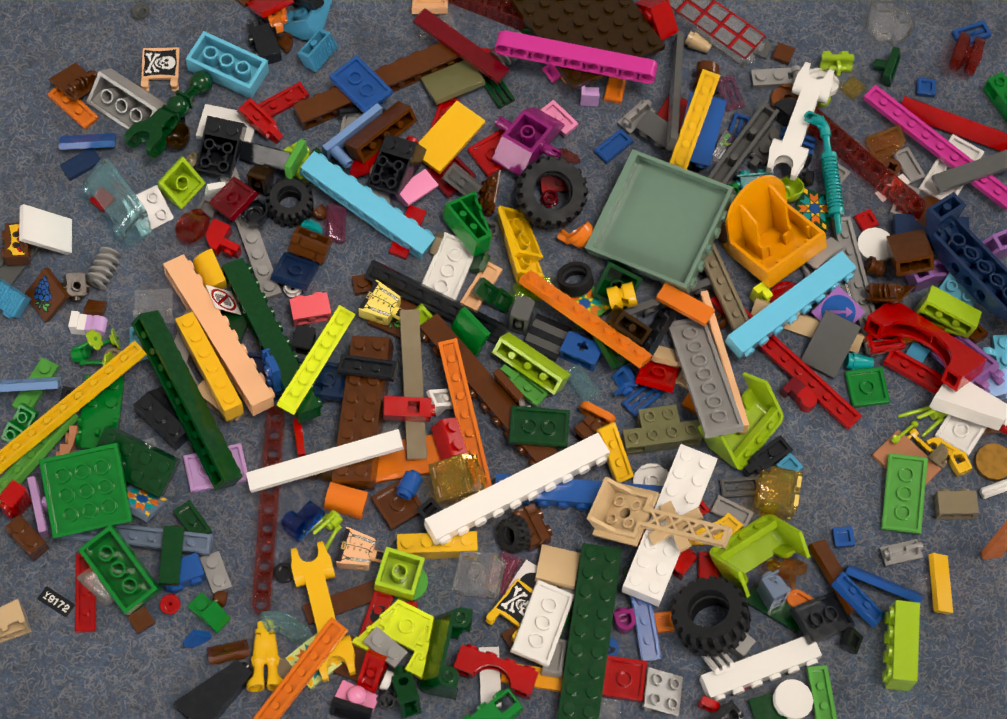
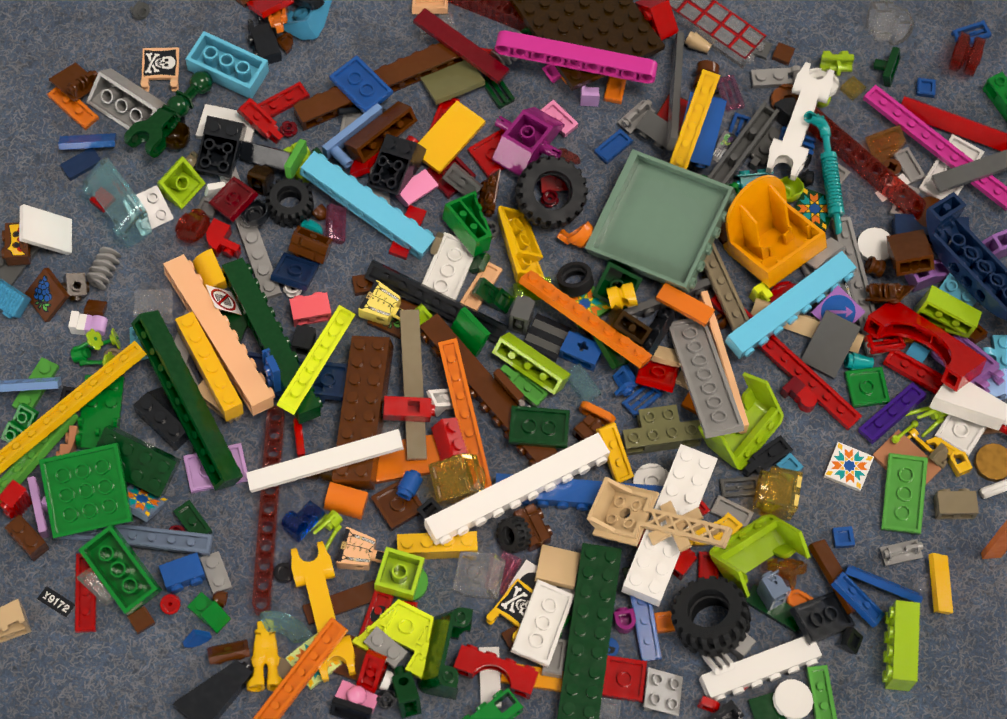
dark green tile [158,526,185,586] -> none
dark azure brick [297,28,338,72] -> none
black tile [337,354,398,382] -> none
red tile [853,209,879,232] -> none
none -> dark red plate [280,121,298,138]
none -> tile [824,442,874,492]
none -> dark purple plate [858,382,927,444]

